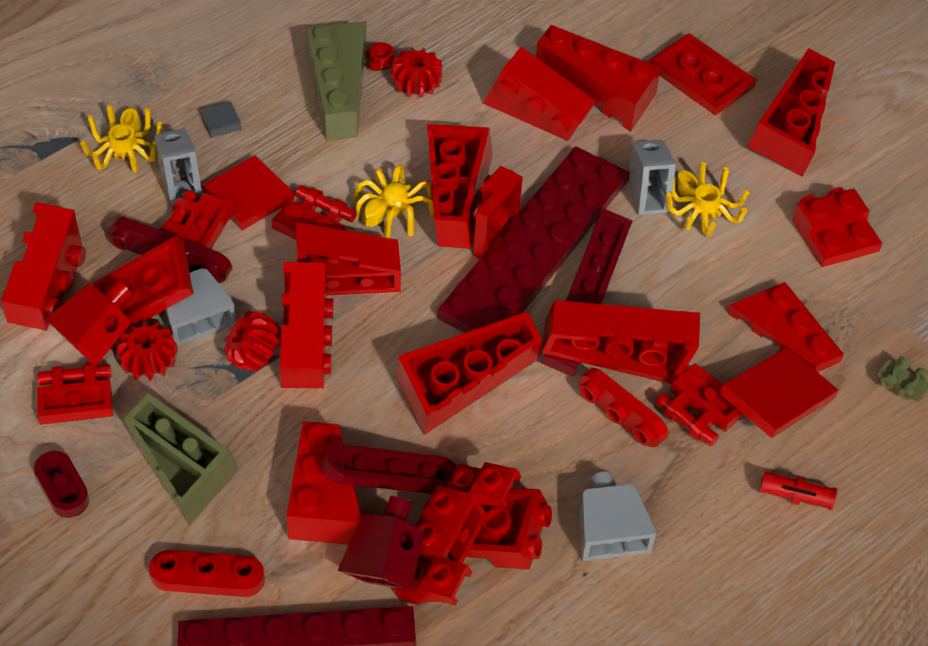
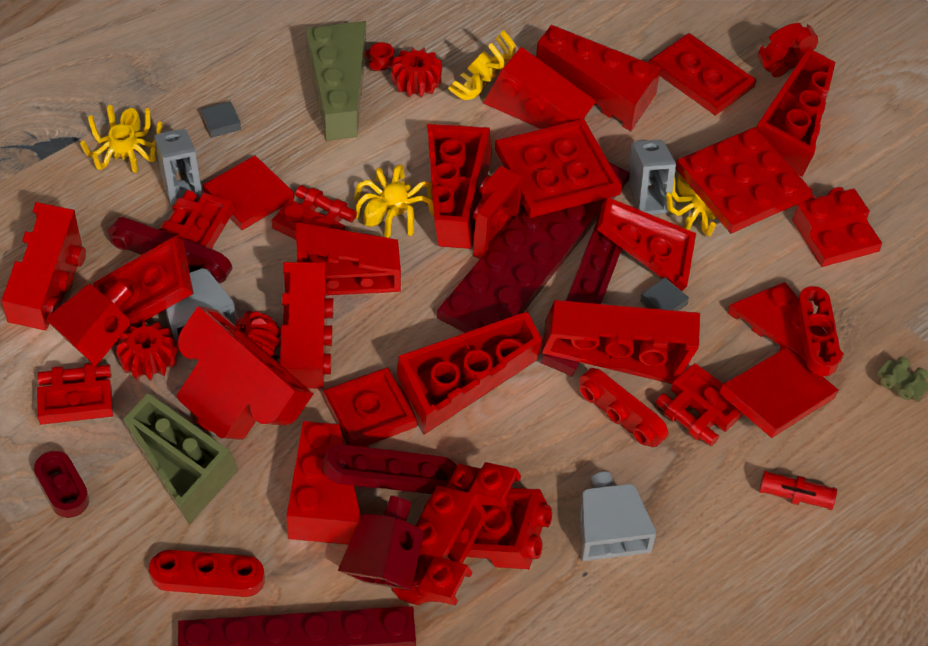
none -> red brick [177,306,314,440]
none -> red tile [323,367,417,447]
none -> yellow animal [448,30,516,100]
none -> red plate [495,119,622,218]
none -> red wing [597,197,696,291]
none -> dark grey tile [640,278,689,311]
none -> red plate [675,127,812,234]
none -> red plate [758,23,818,77]
none -> red beam [796,286,841,376]

